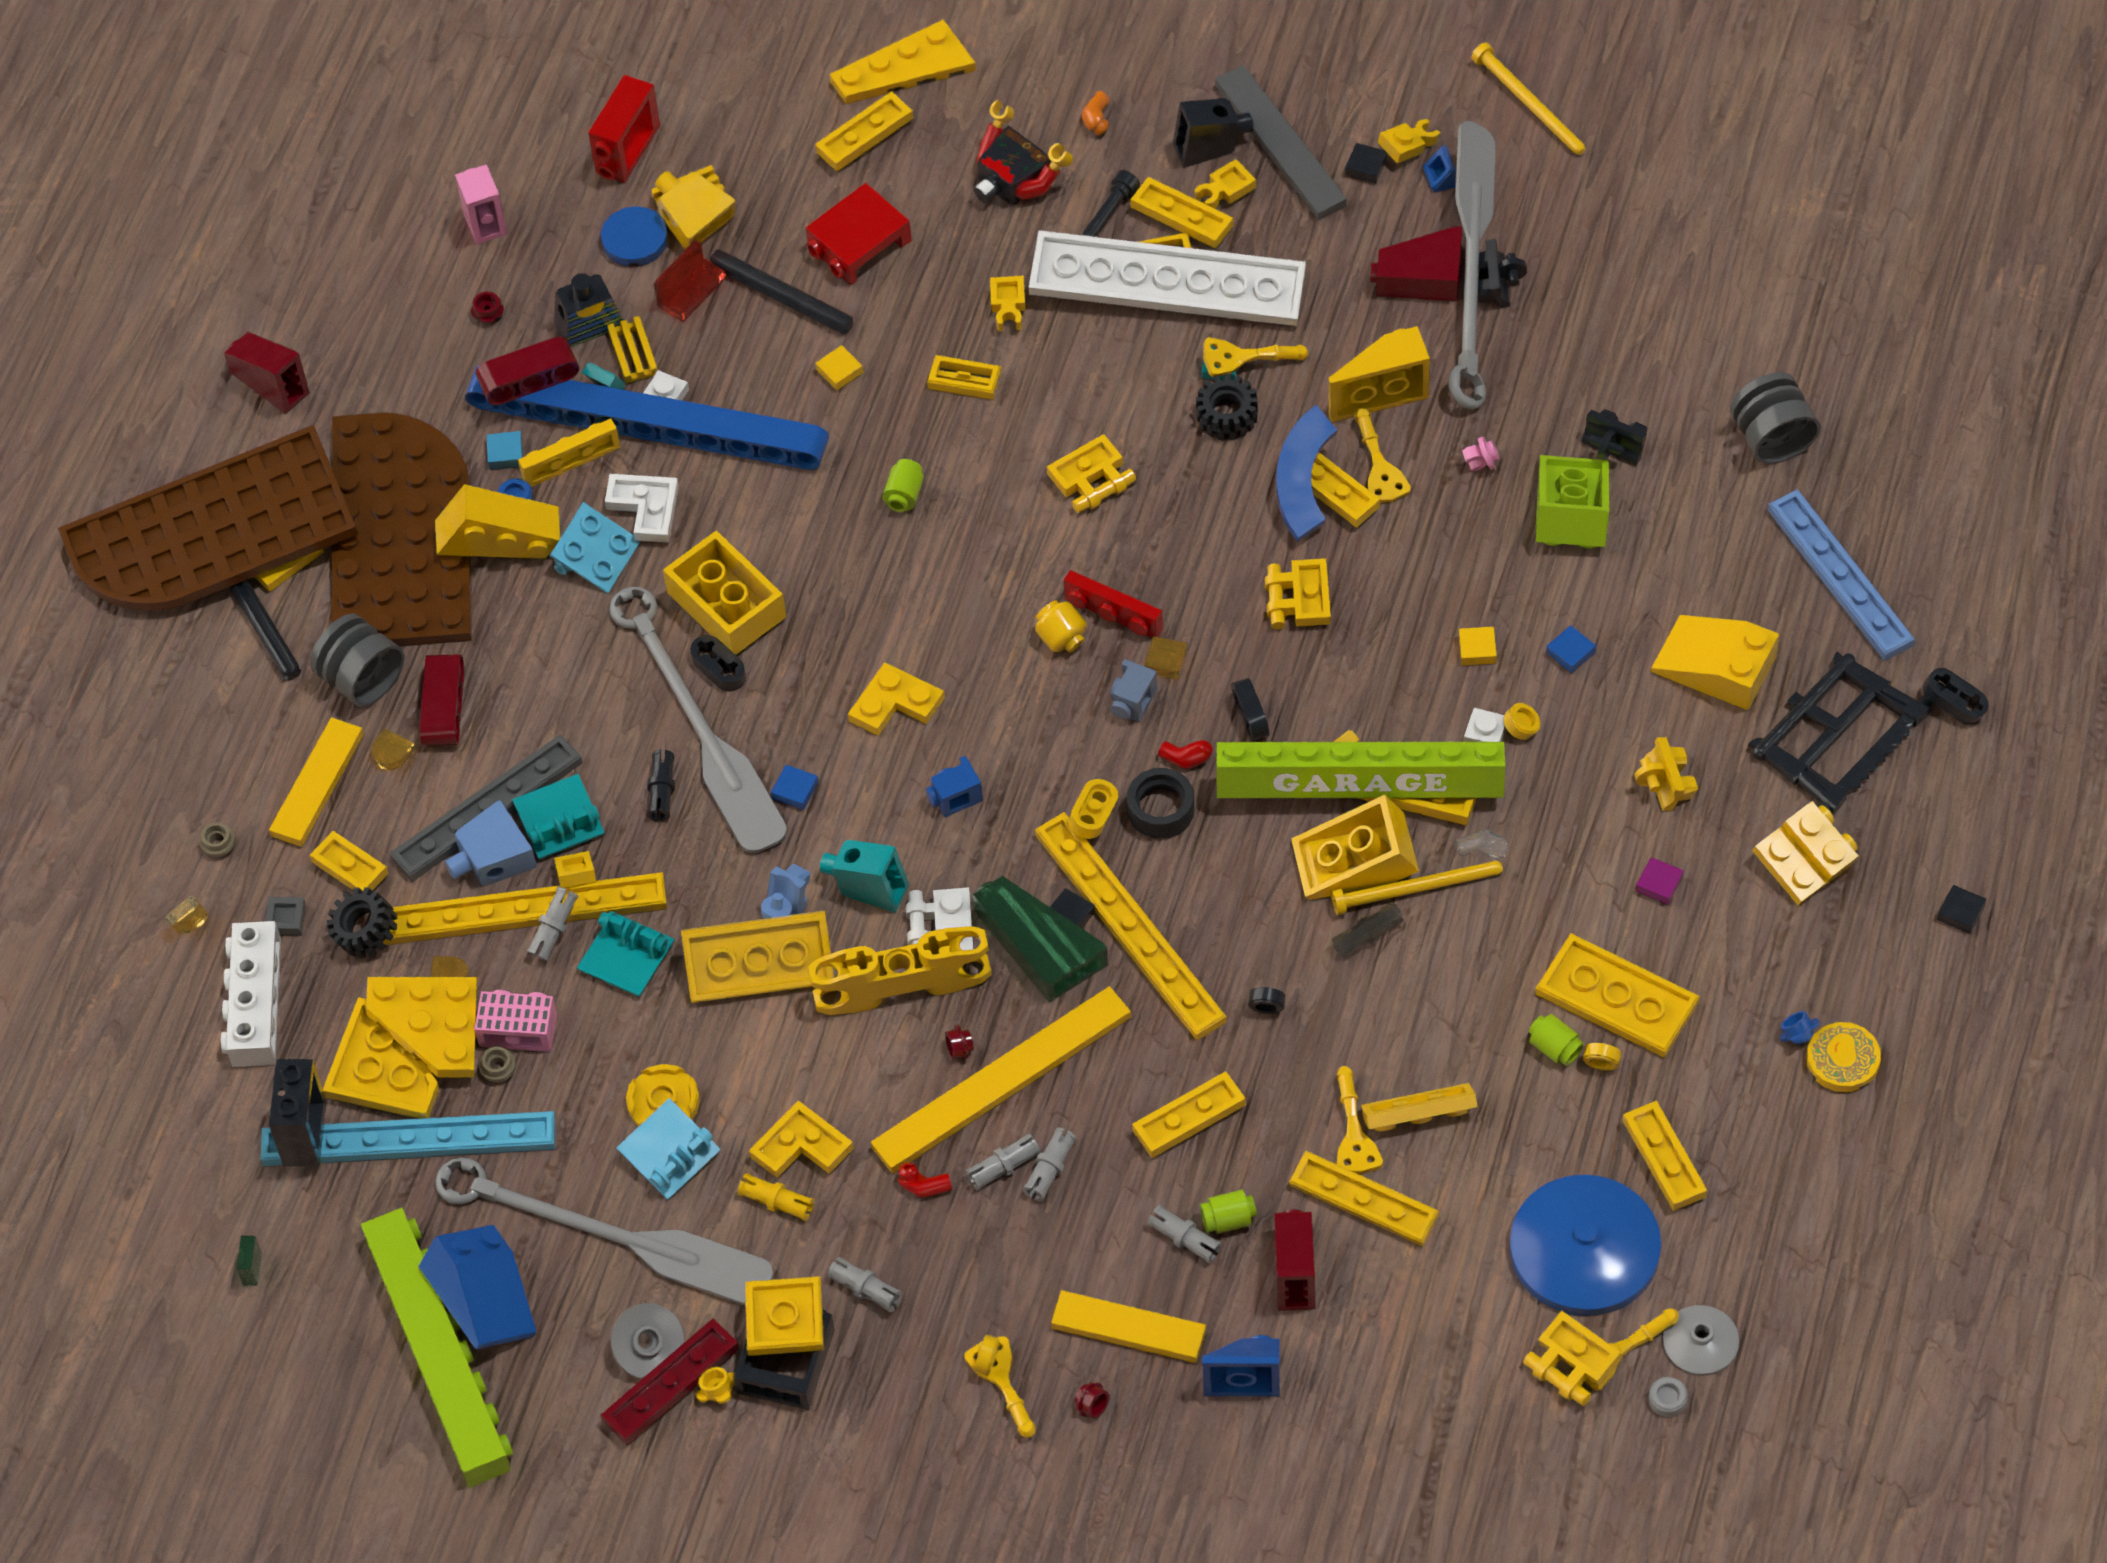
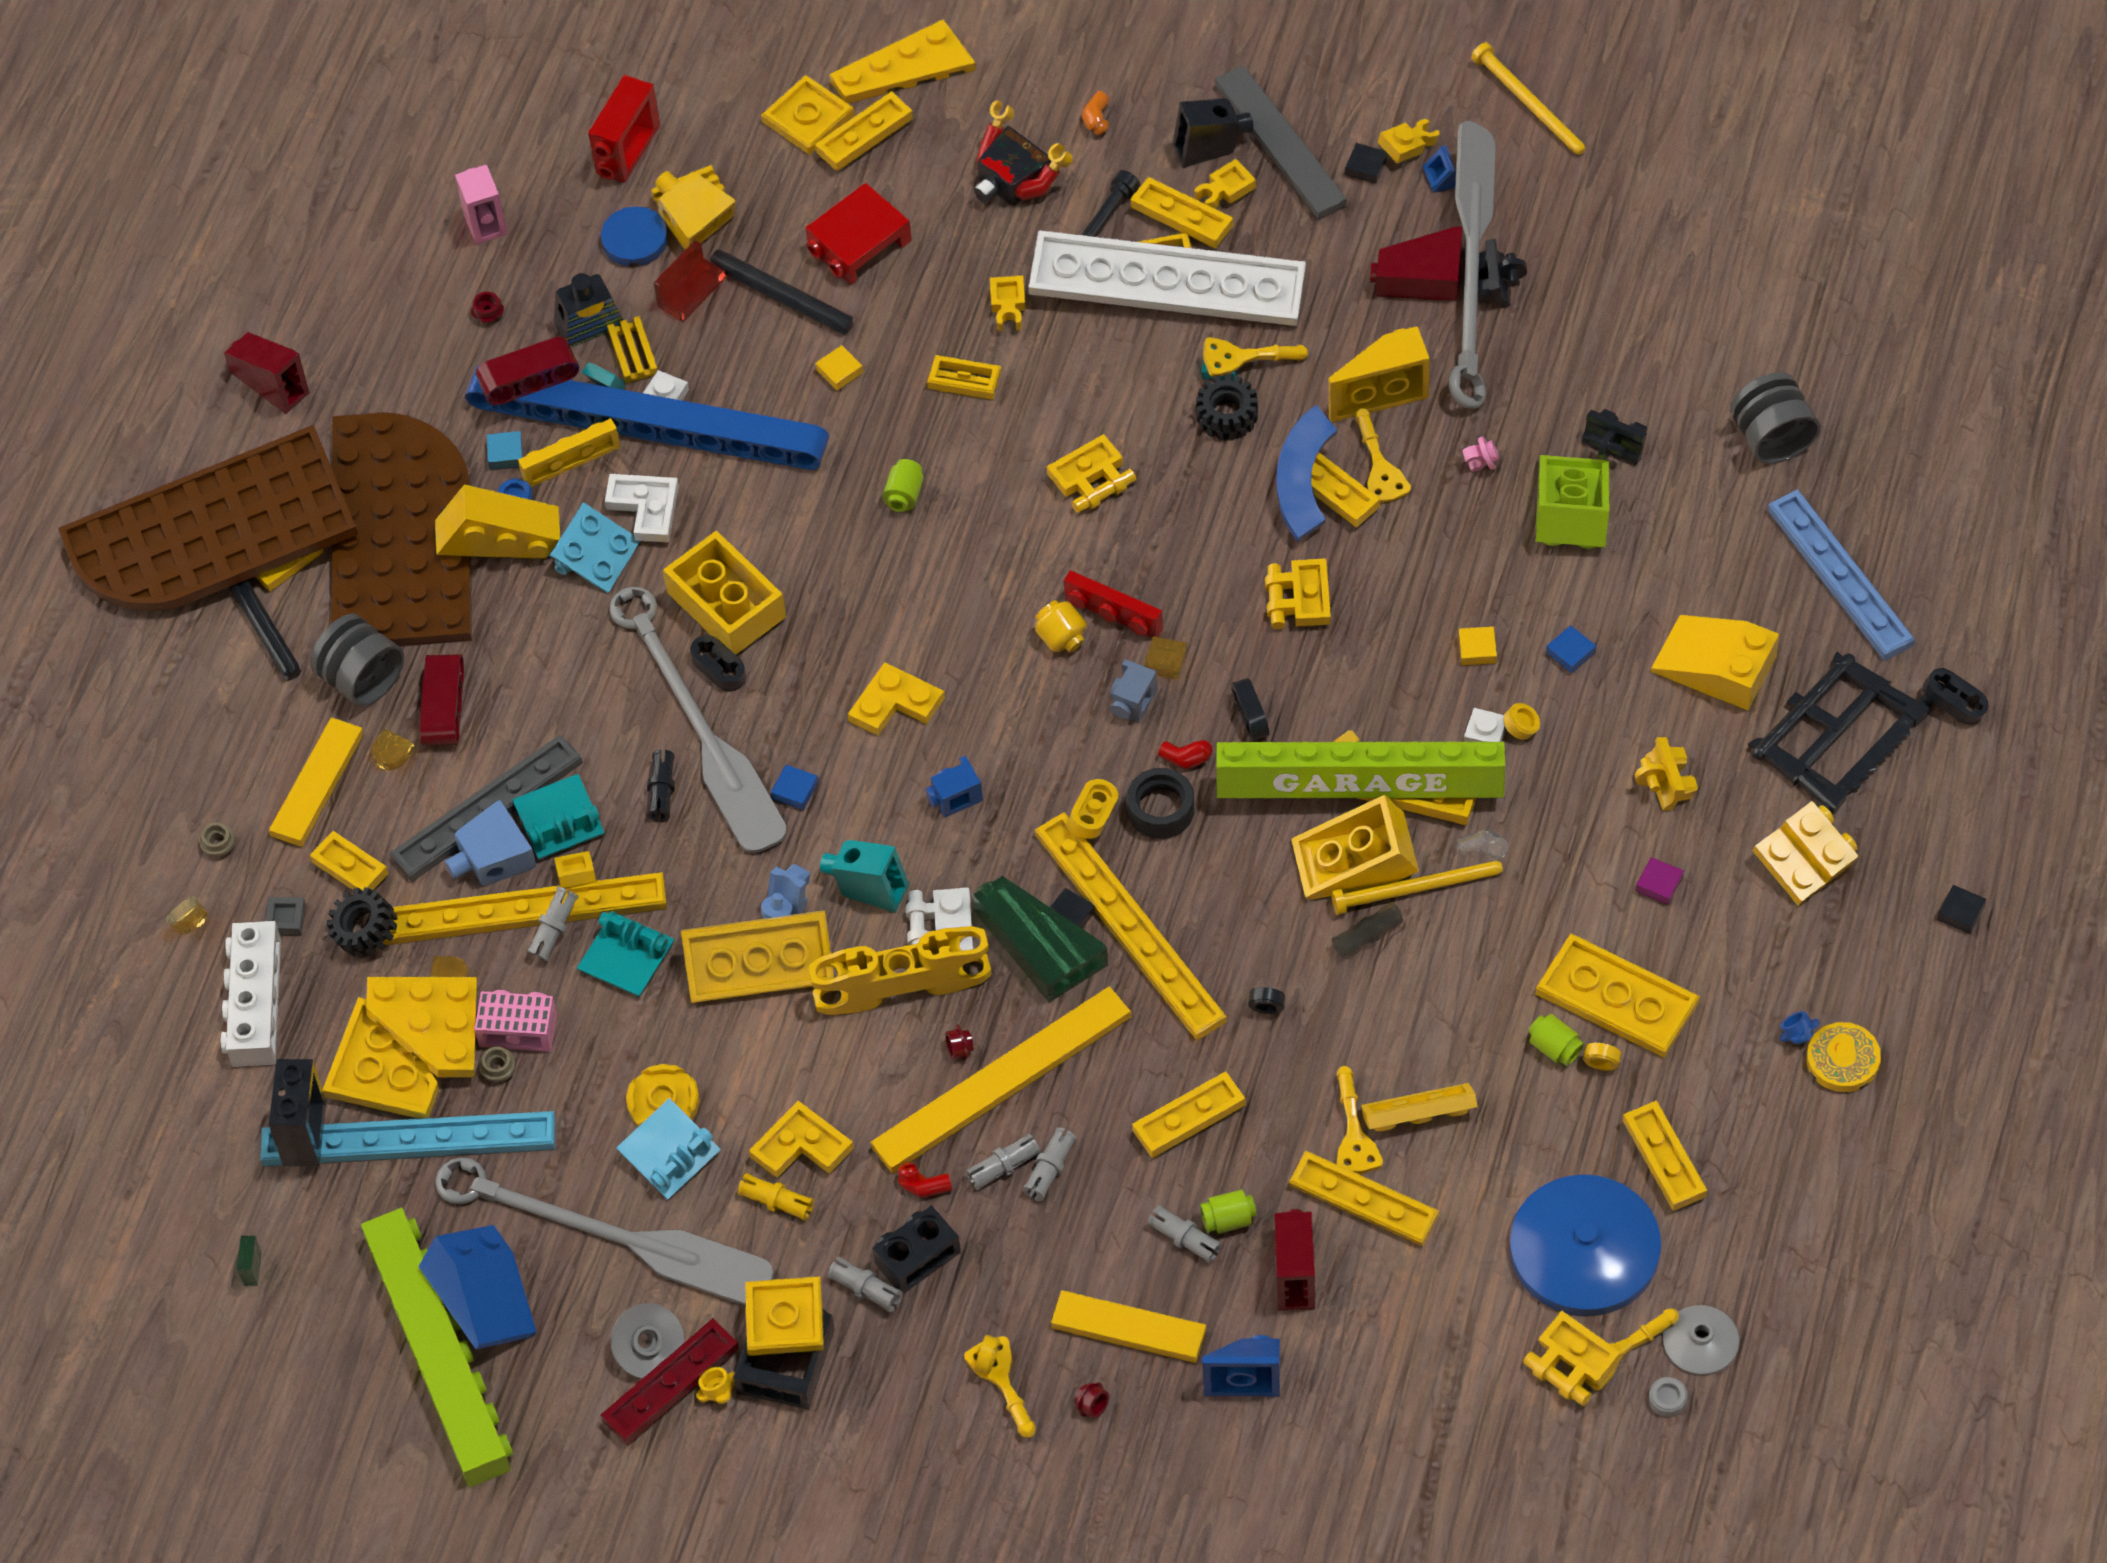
none -> yellow tile [761,75,855,155]
none -> black brick [872,1205,961,1295]

